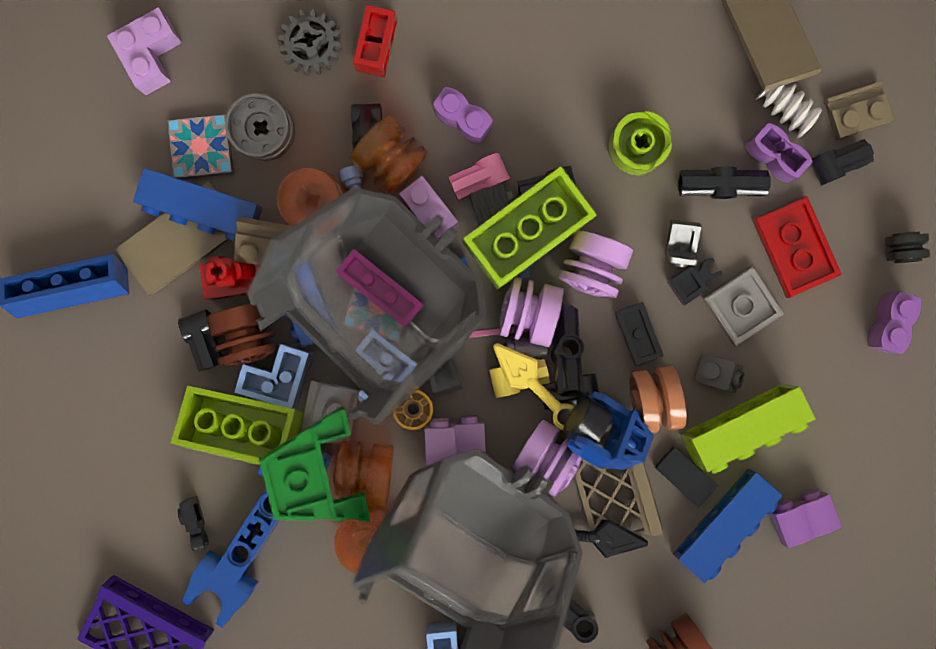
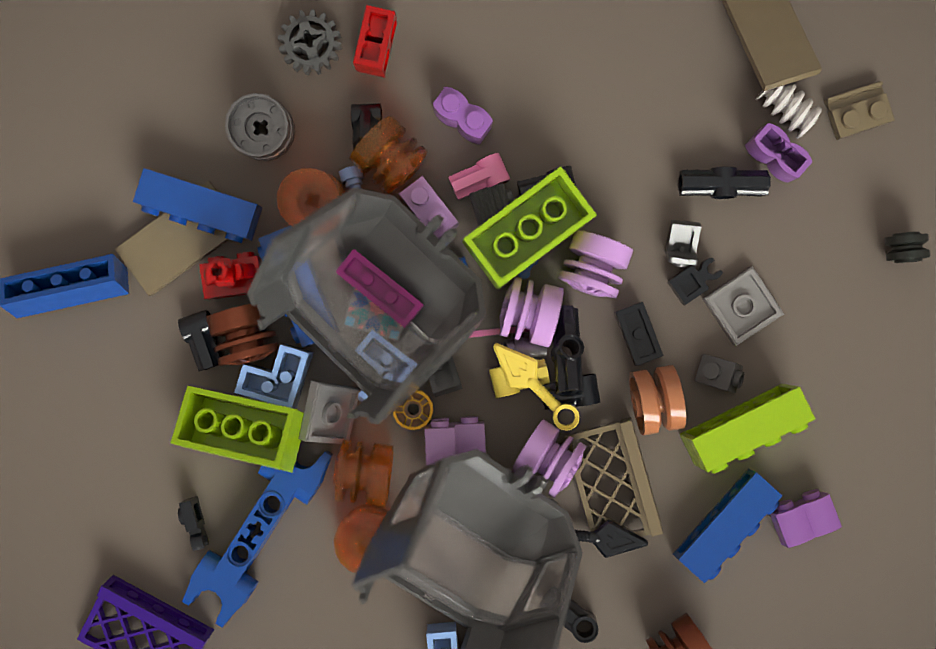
lavender brick [107,7,182,95] -> none
tile [168,114,233,179] -> none
dark tan plate [234,217,295,270] -> none
green wing [259,406,371,522] -> none
blue piece [564,392,654,470] -> none
lime brick [608,111,672,176] -> none
black tile [654,446,718,507] -> none
red tile [752,196,842,298] -> none
black piece [811,139,874,186] -> none
medium lavender brick [868,292,921,354] -> none

